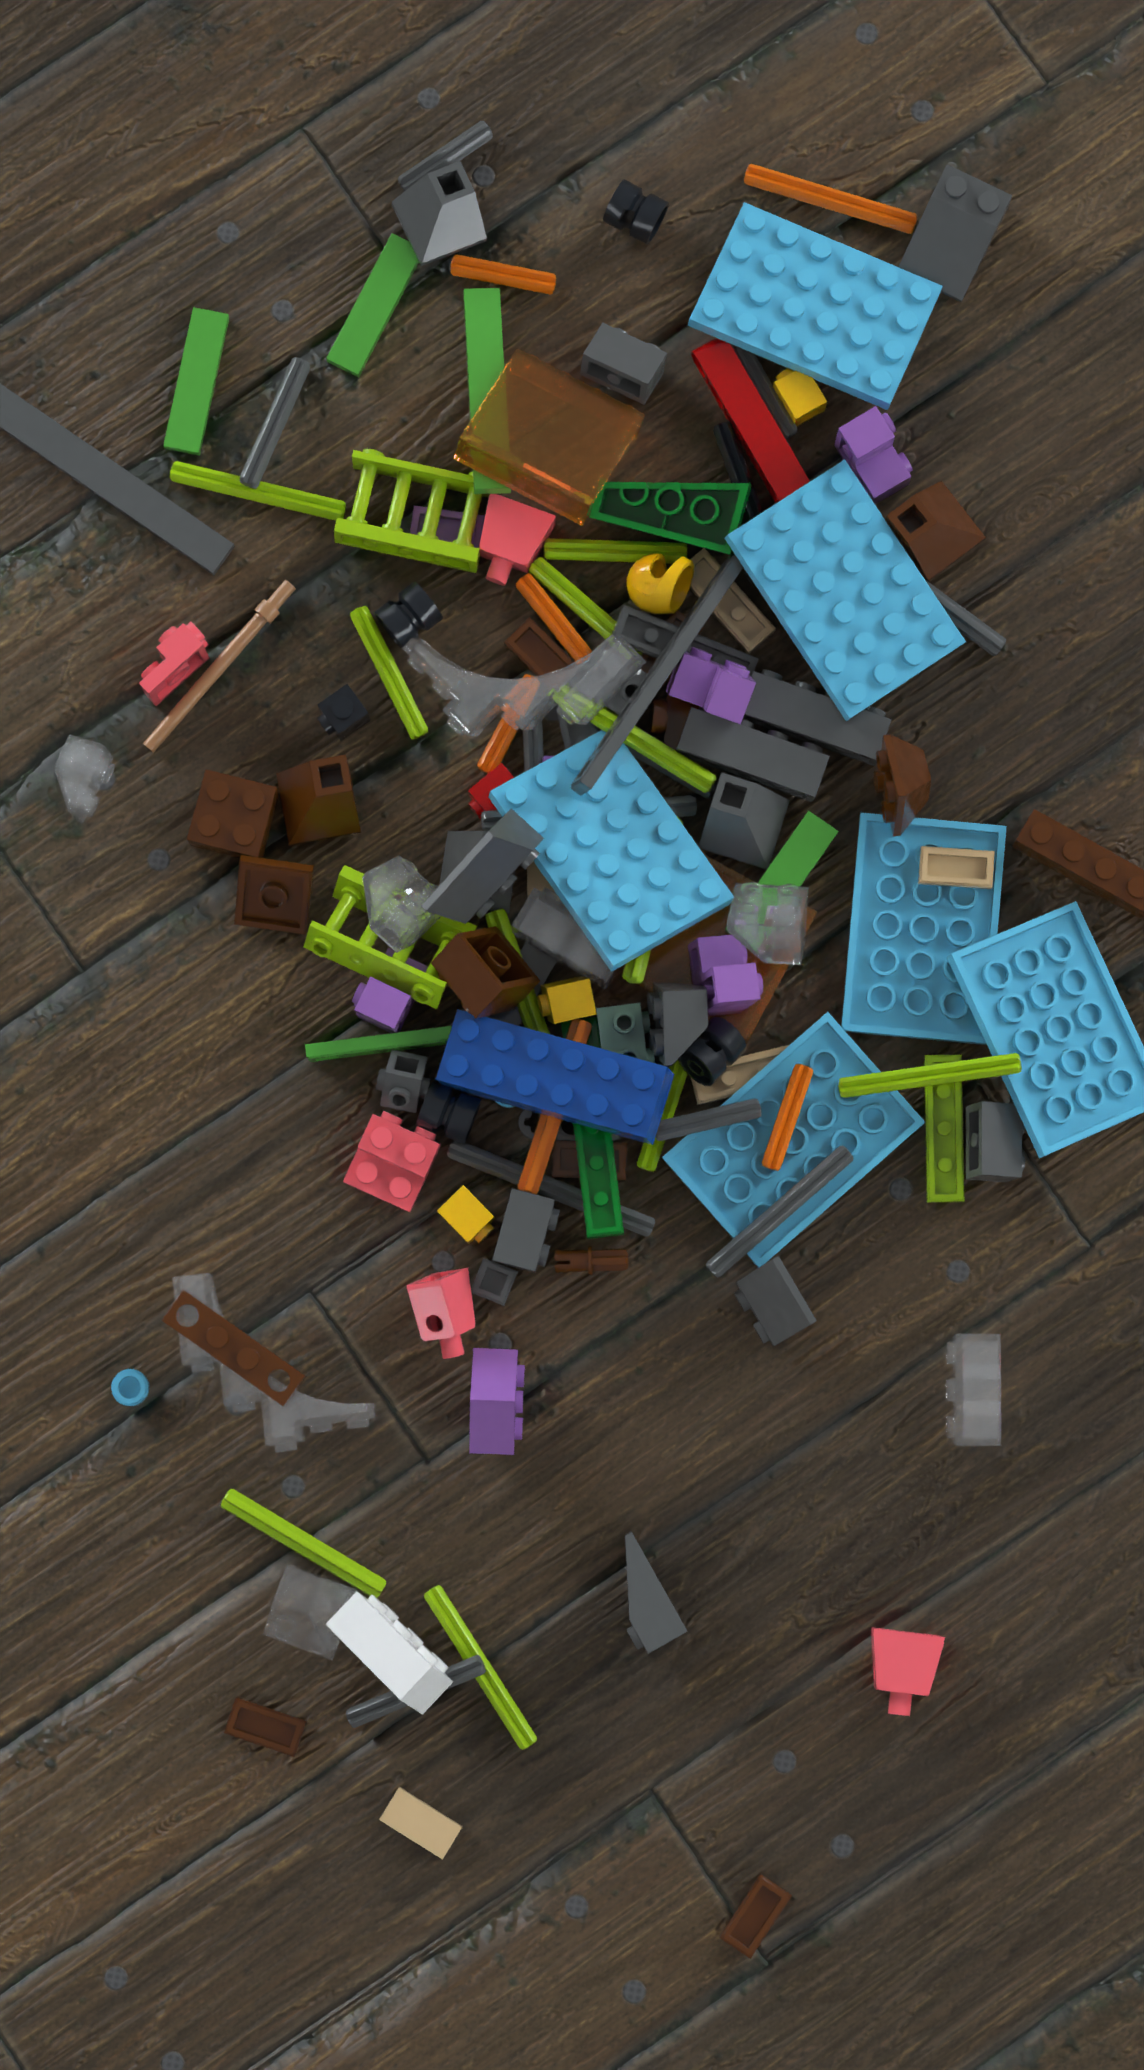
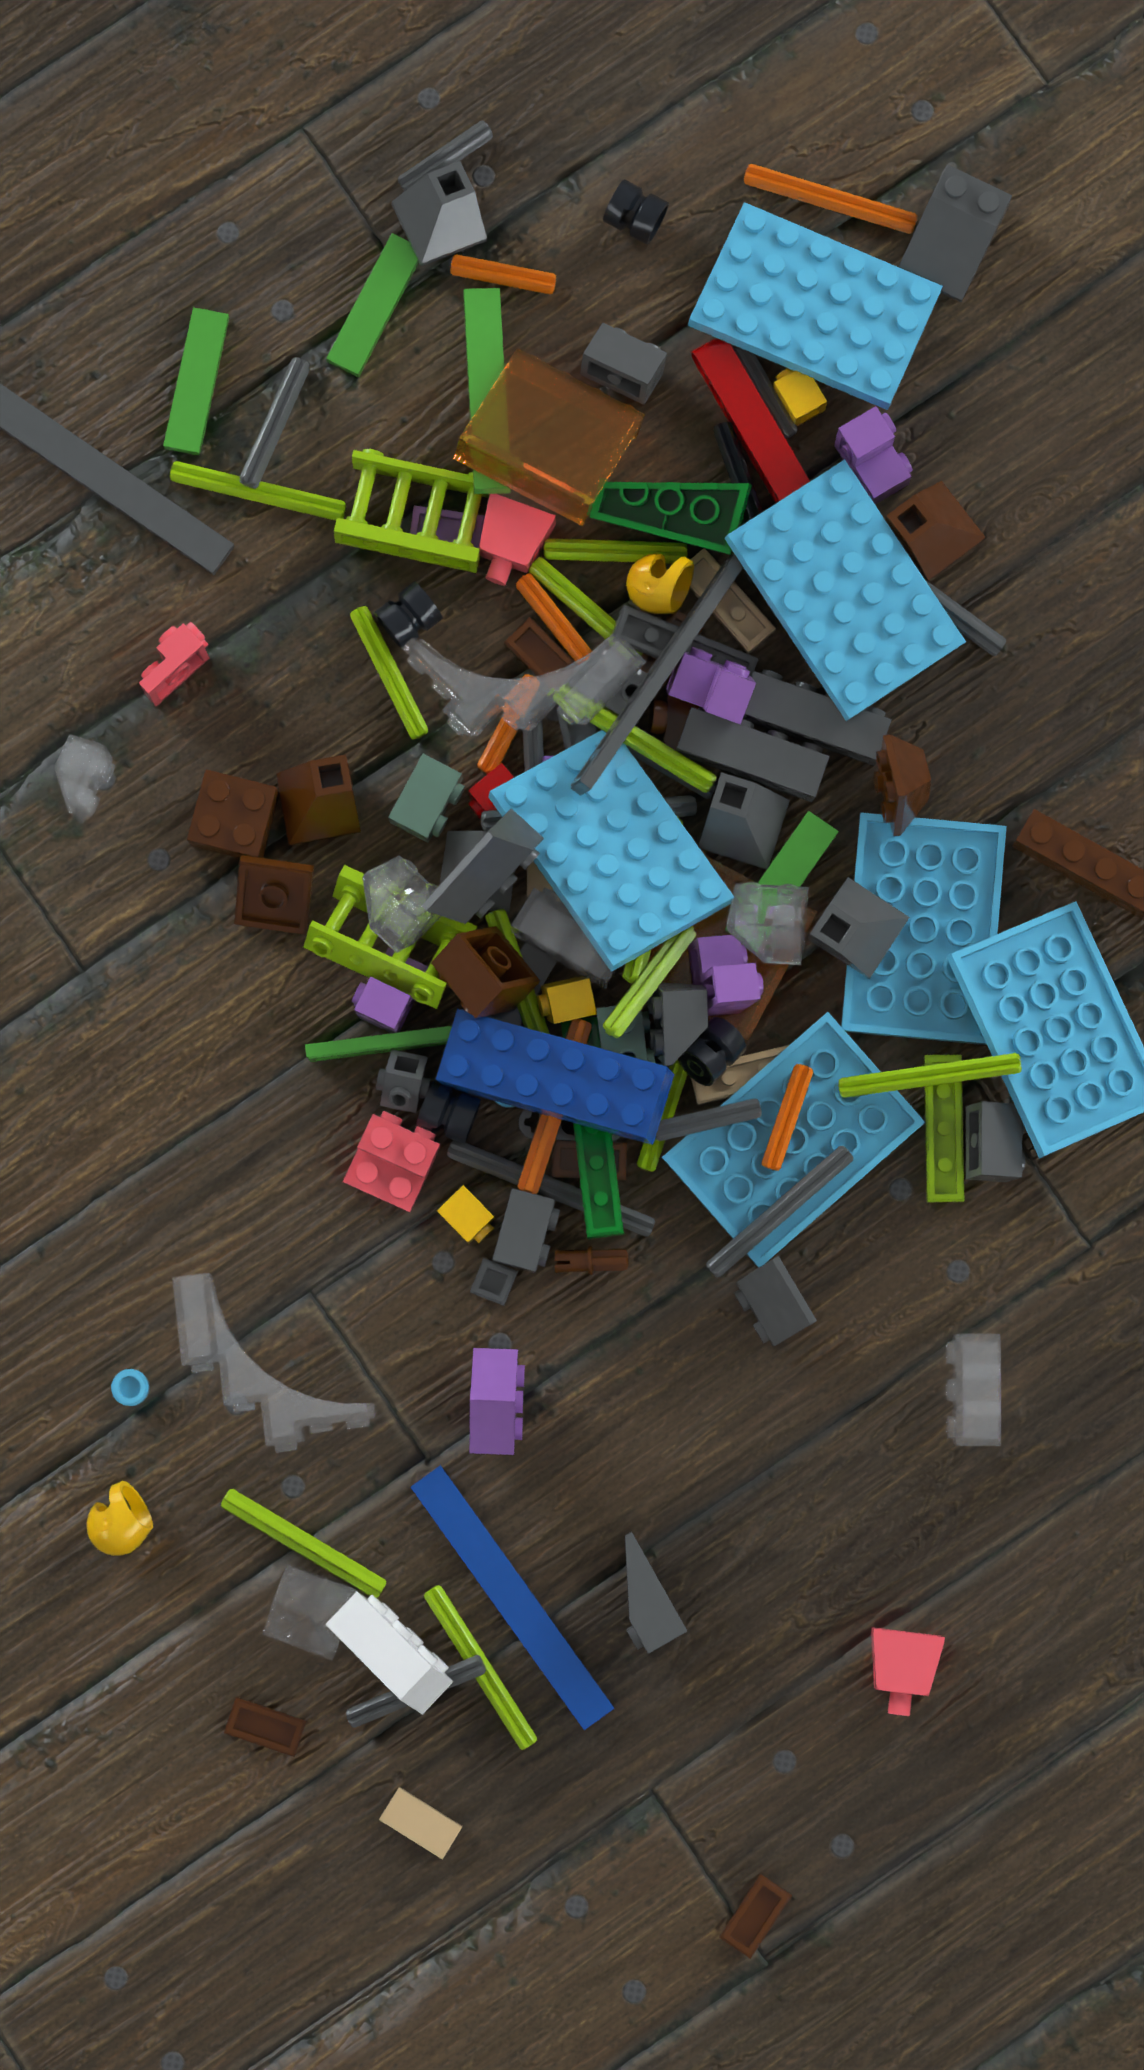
medium nougat bar [142,579,296,753] -> none
reddish brown piece [162,1290,307,1407] -> none
black brick [317,684,371,741] -> none
coral torso [406,1268,475,1359] -> none
tan tile [918,846,995,889] -> none
none -> yellow helmet [86,1481,153,1556]
none -> sand green brick [388,753,465,843]
none -> blue tile [411,1465,614,1730]
none -> lime axle [603,926,696,1038]
none -> dark grey slope [808,877,910,979]

